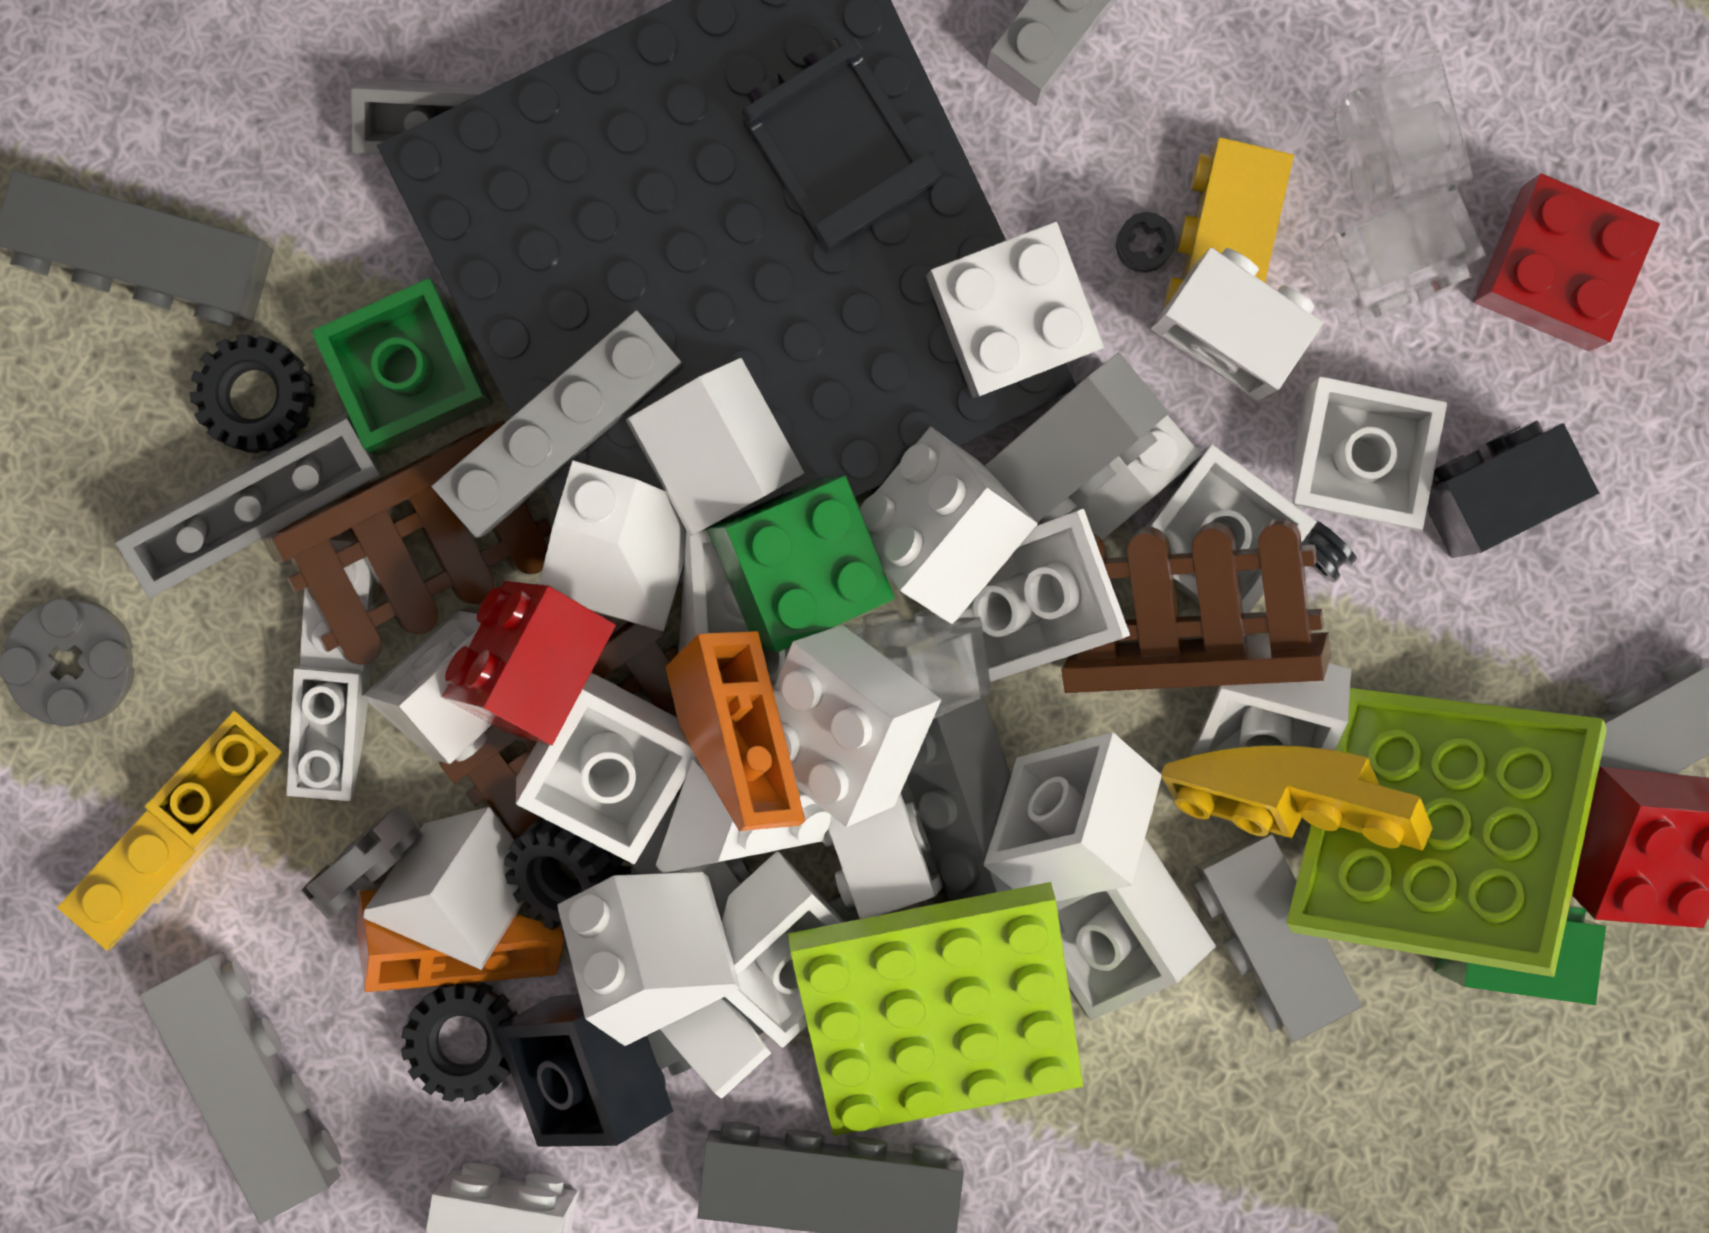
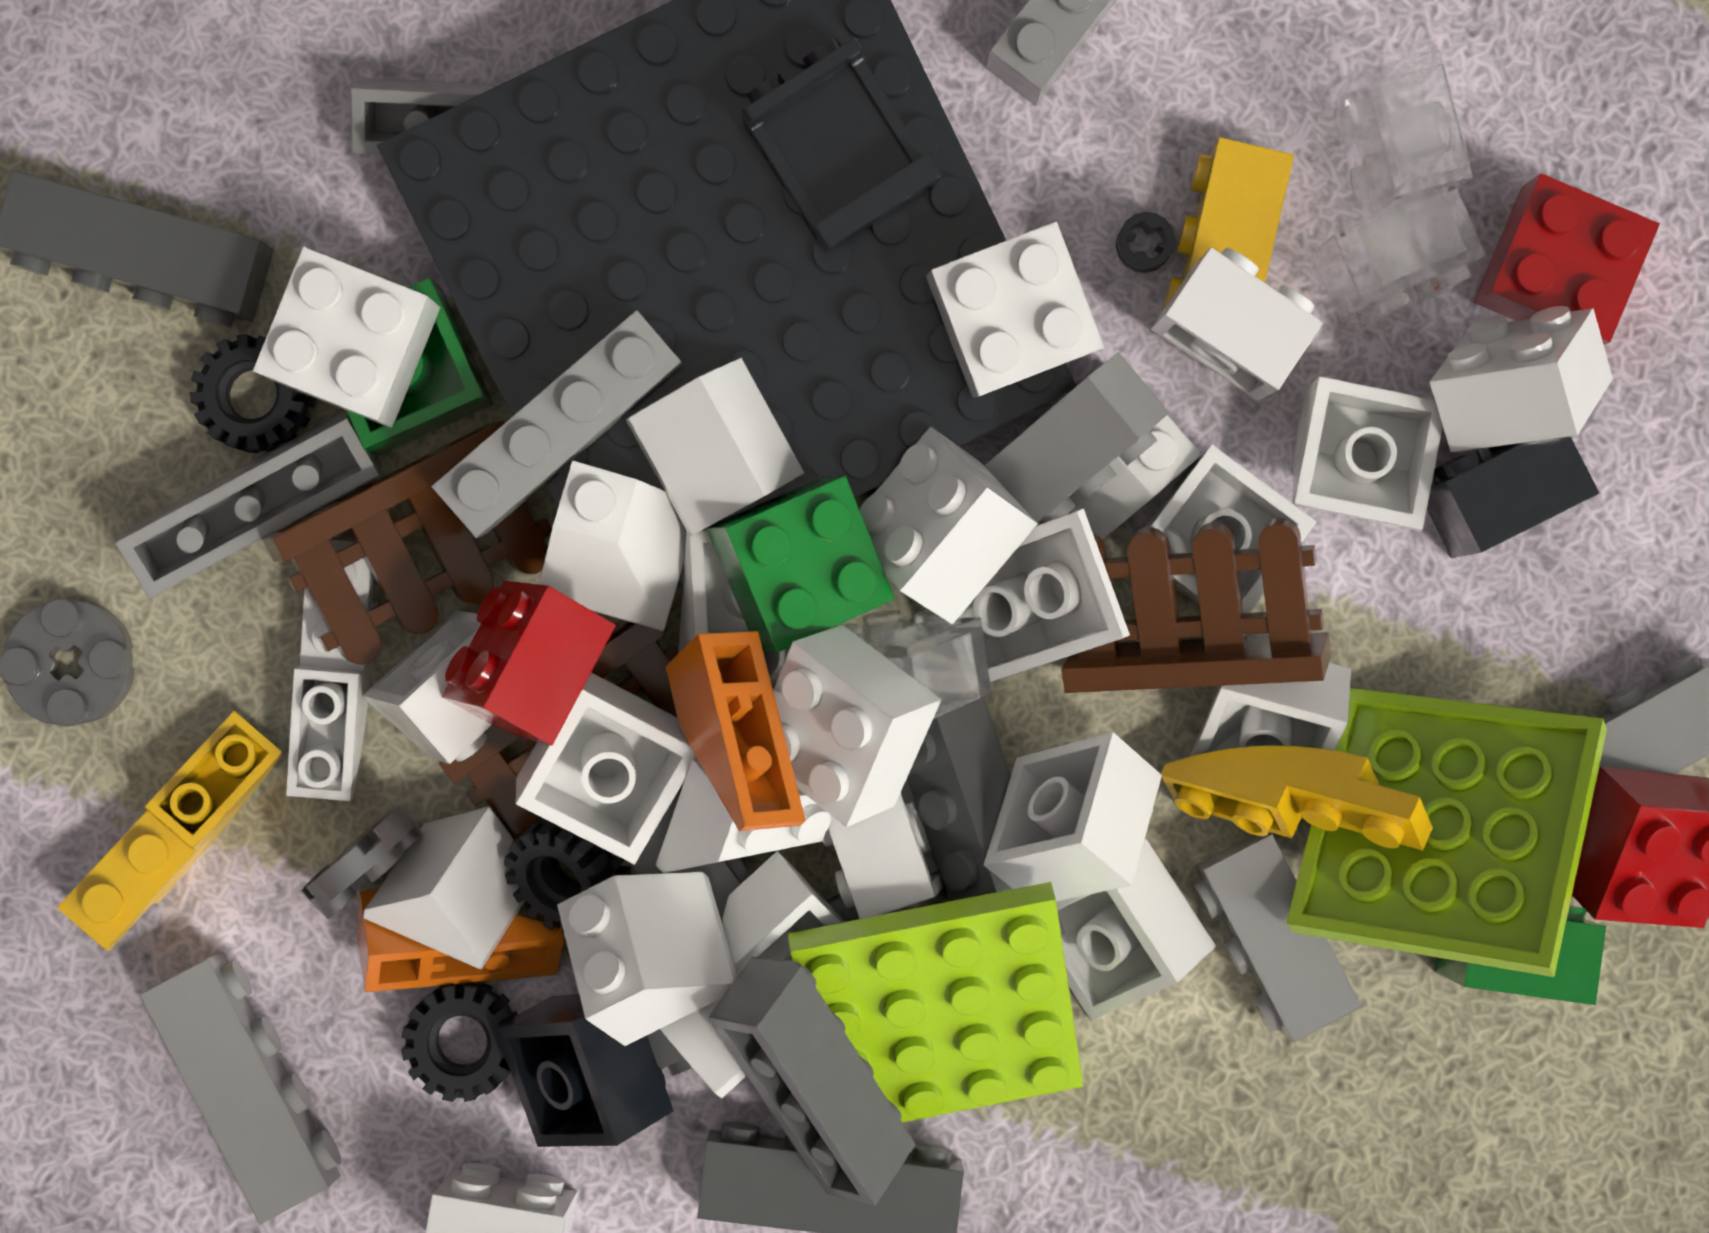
black bush [1302,520,1357,583] -> none
none -> white brick [253,247,441,428]
none -> dark grey brick [707,957,916,1206]
none -> white brick [1430,306,1613,452]

